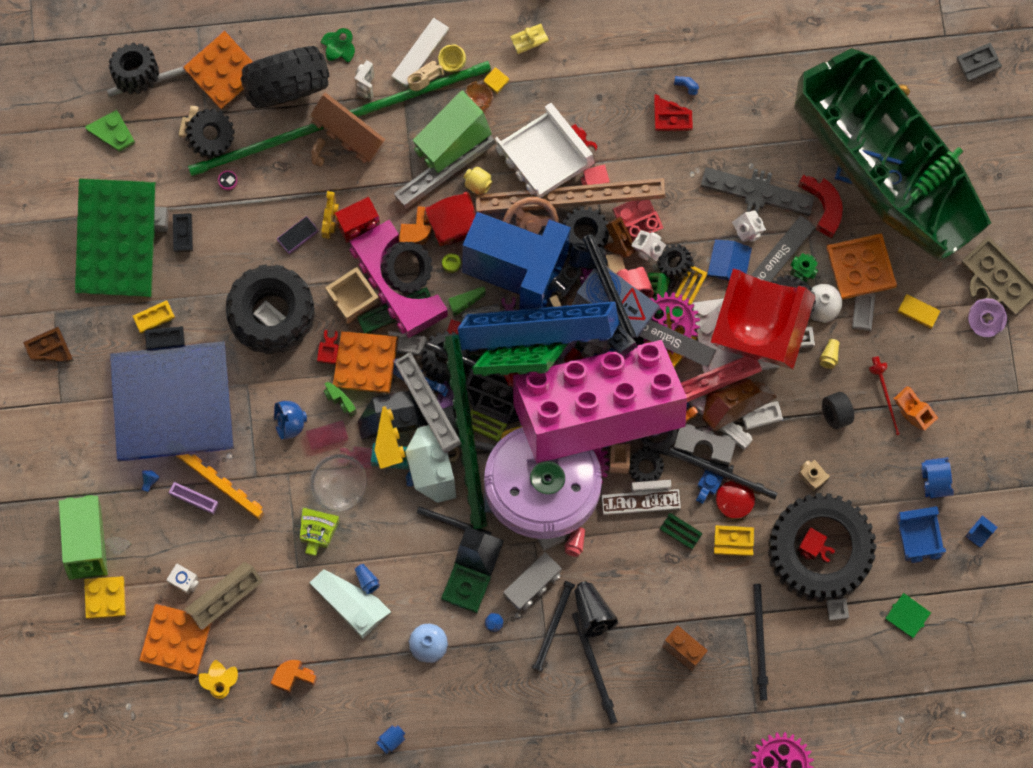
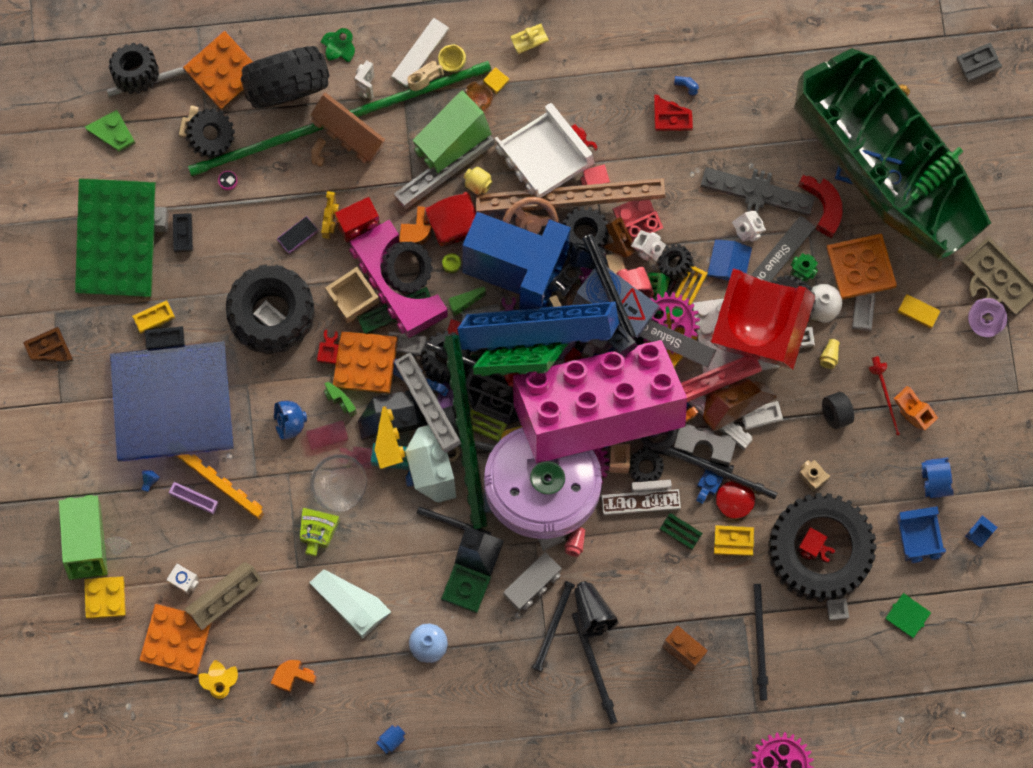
blue cone [354,564,380,594] -> none
blue rock [485,613,503,632] -> none

